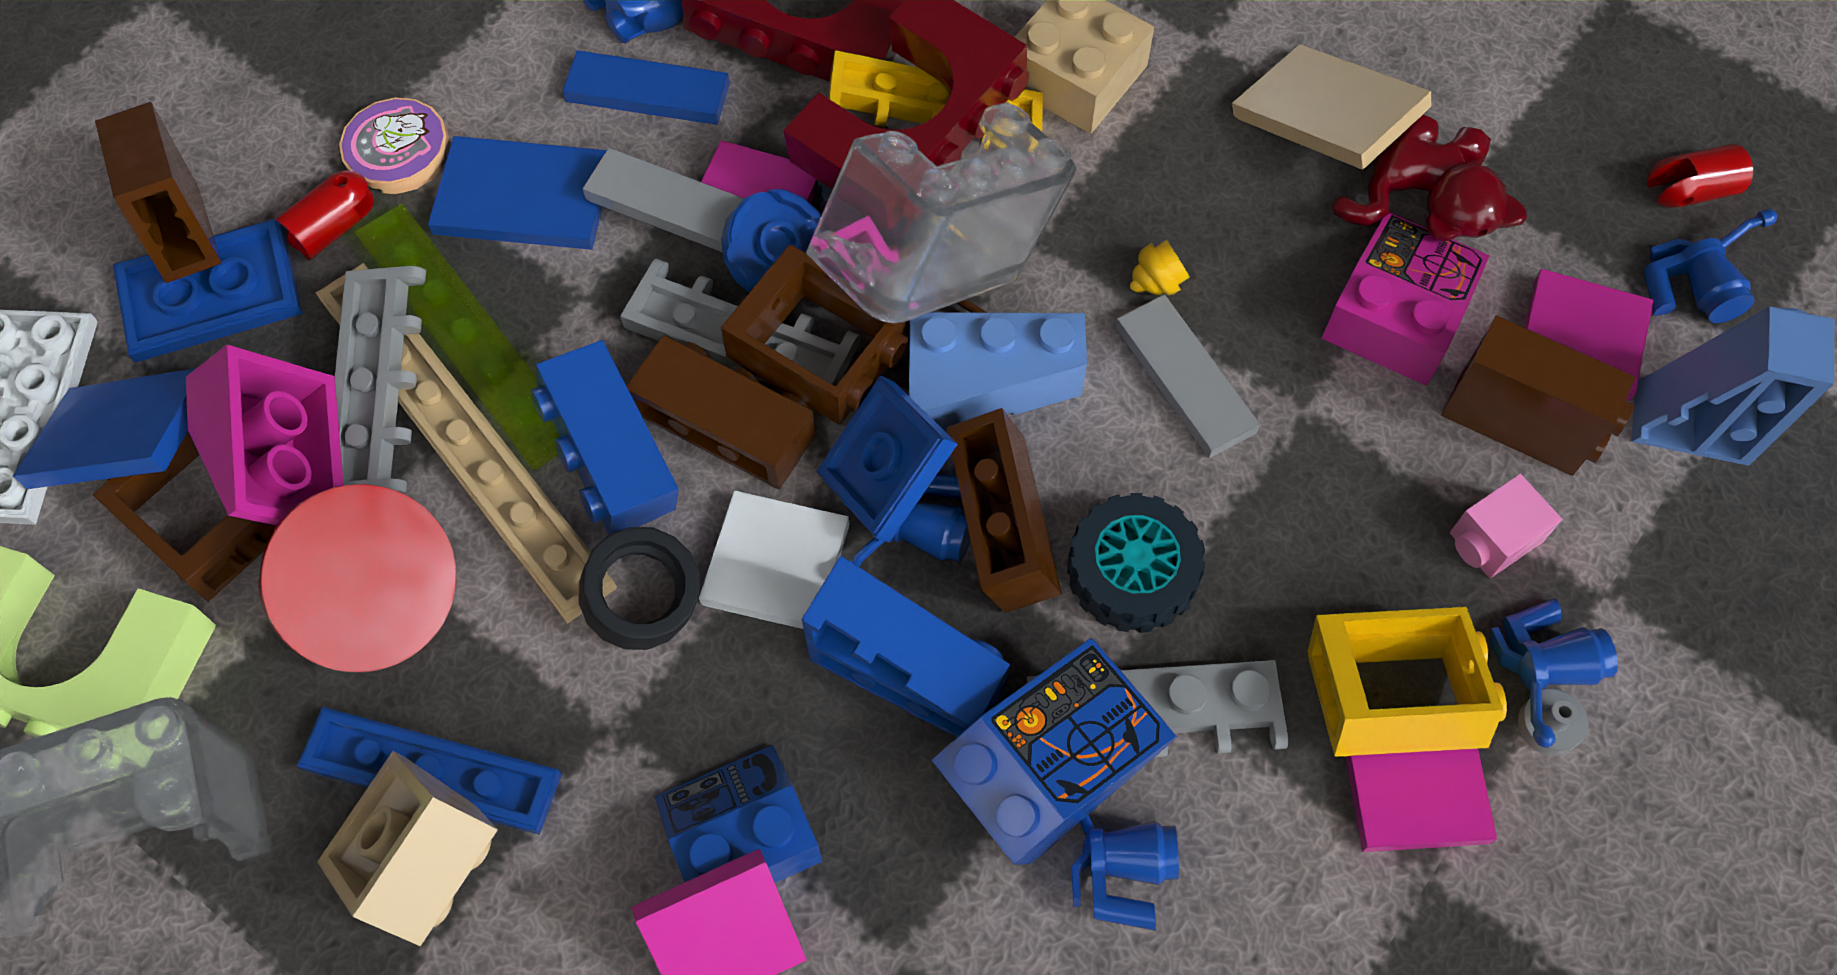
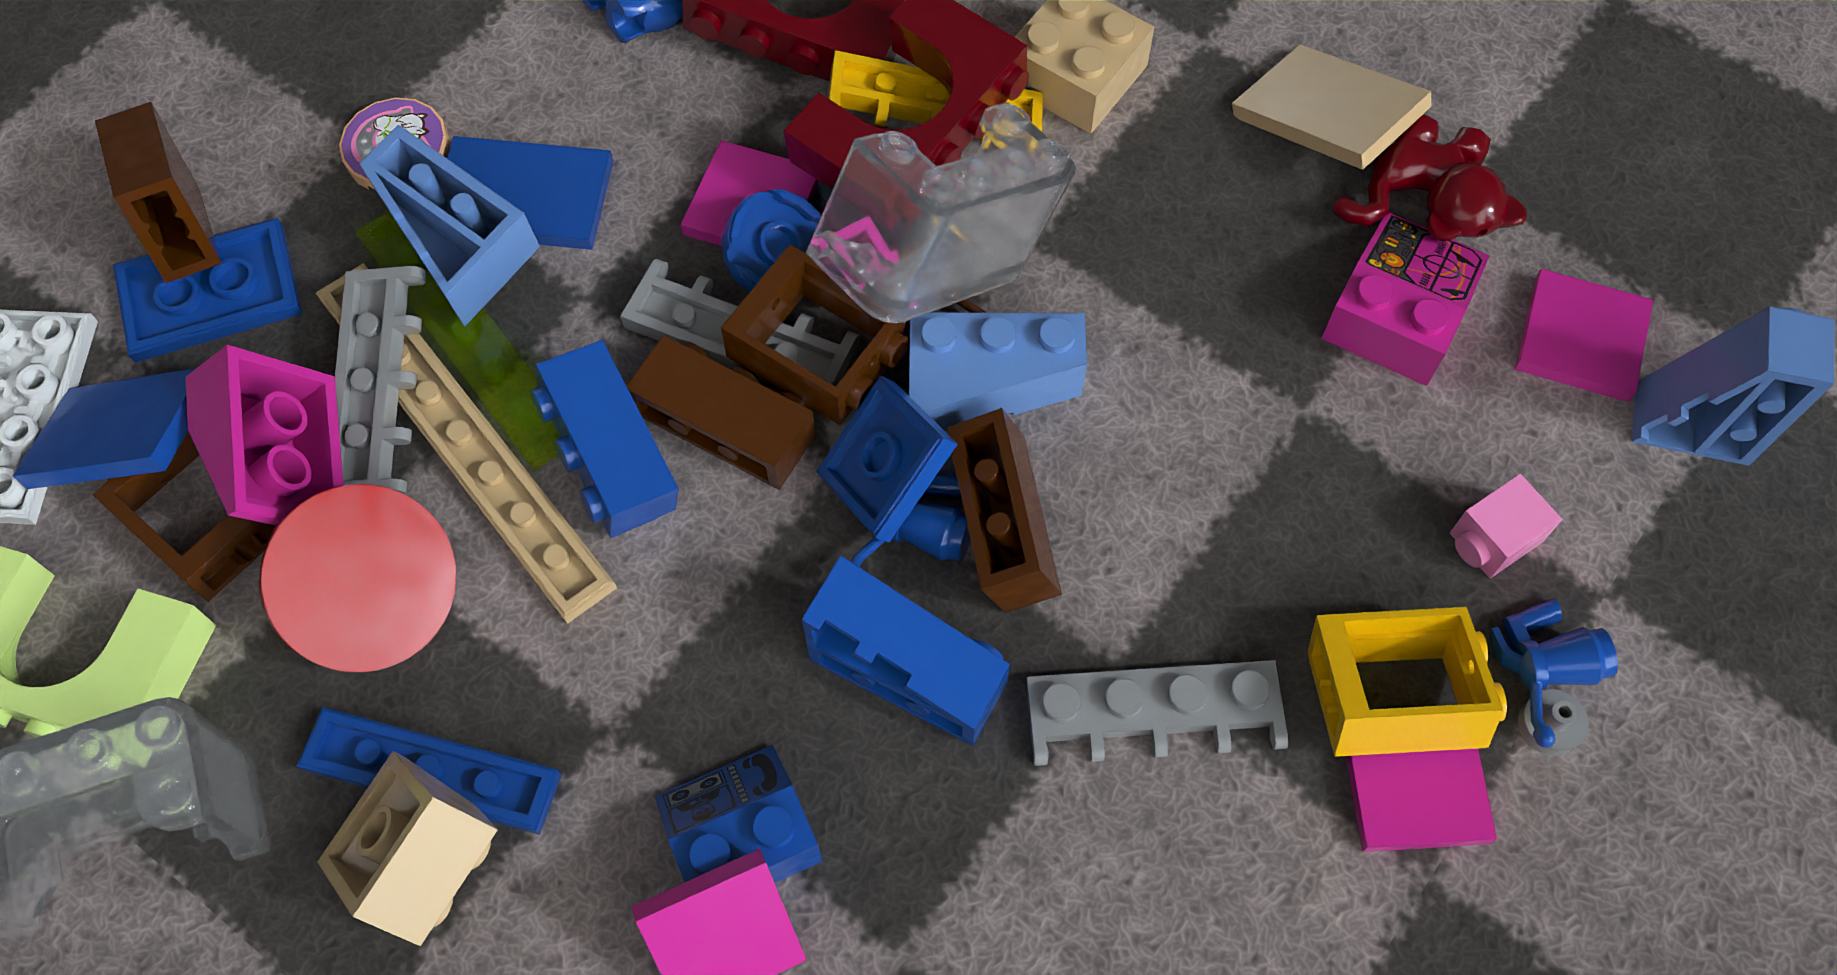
red piece [275,170,374,261] -> none
blue tile [563,50,730,125] -> none
black tyre [579,527,700,650] -> none
light grey tile [583,148,745,252] -> none
white tile [699,491,850,629] -> none
blue slope [932,638,1178,865] -> none
black wheel [1067,493,1206,633] -> none
blue piece [1071,815,1179,931] -> none
light grey tile [1115,294,1261,458] -> none
yellow plate [1130,240,1190,295] -> none
reddish brown brick [1441,315,1635,476] -> none
blue piece [1643,209,1777,323] -> none
red piece [1647,143,1753,208] -> none
none -> medium blue wedge [359,125,540,327]

